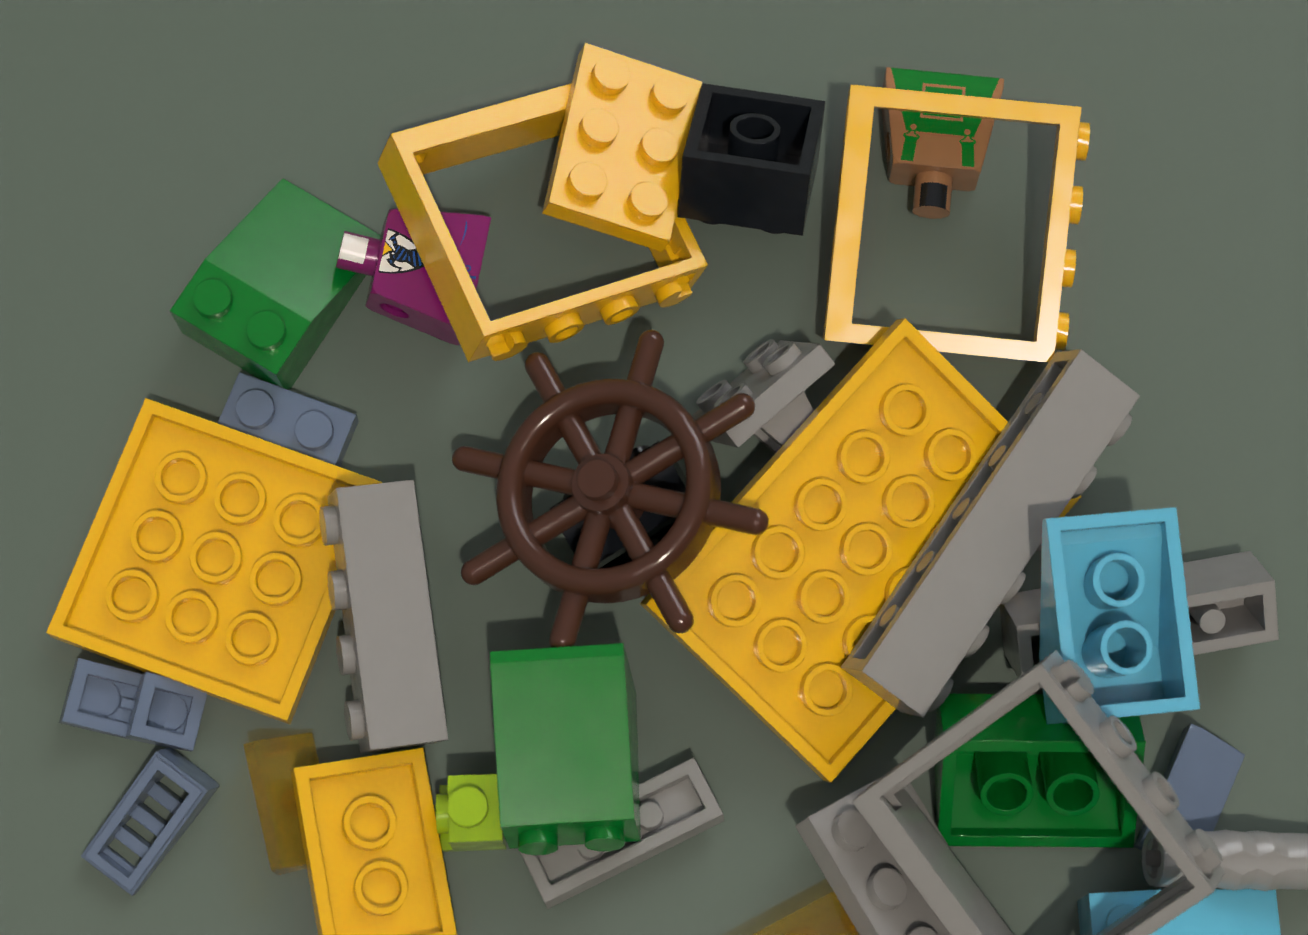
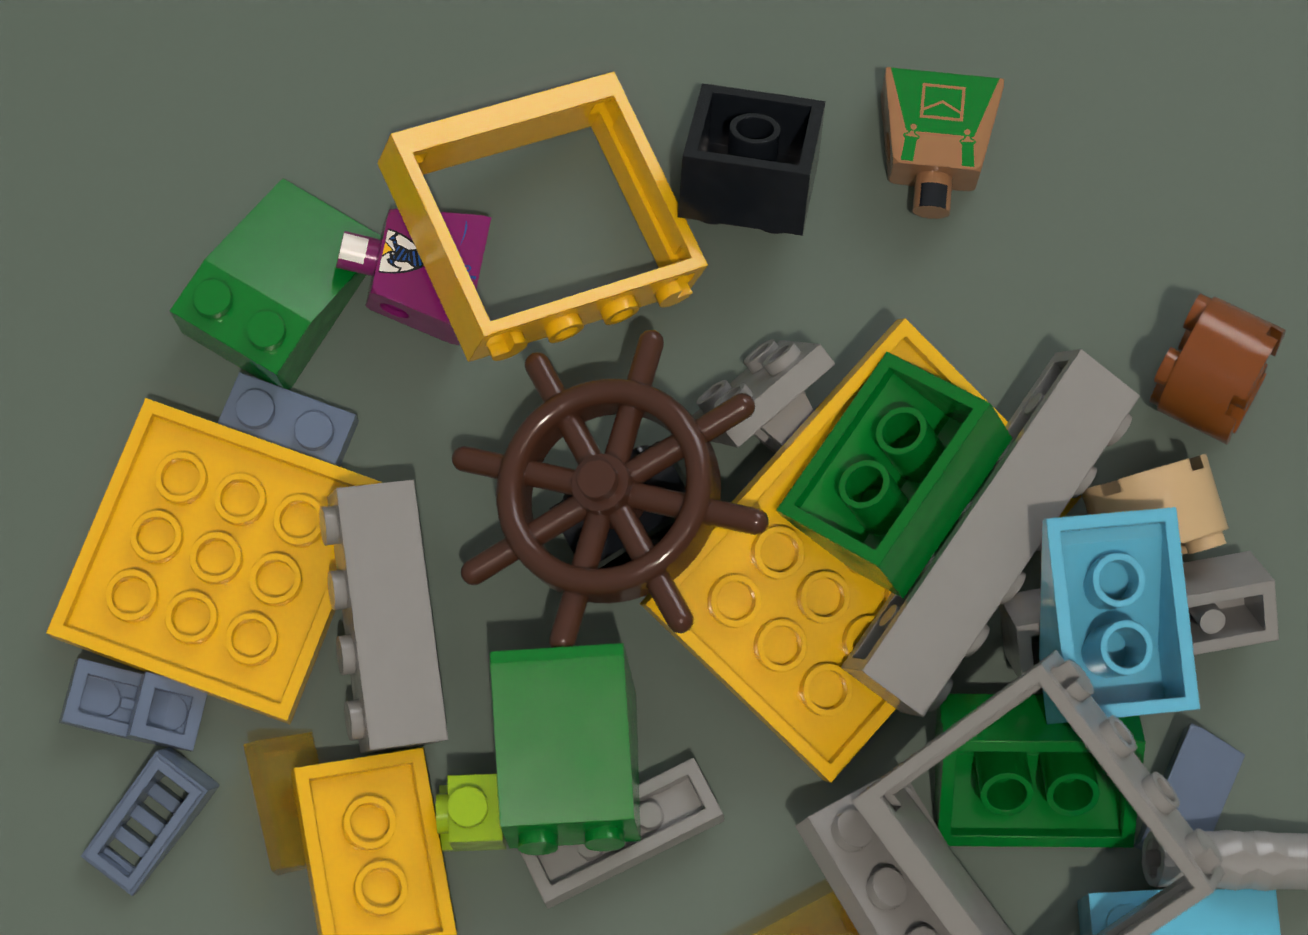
yellow plate [542,43,702,252] -> none
yellow window [823,85,1090,363] -> none
none -> green slope [776,352,1013,598]
none -> tan brick [1082,454,1229,555]
none -> dark orange brick [1149,293,1286,445]

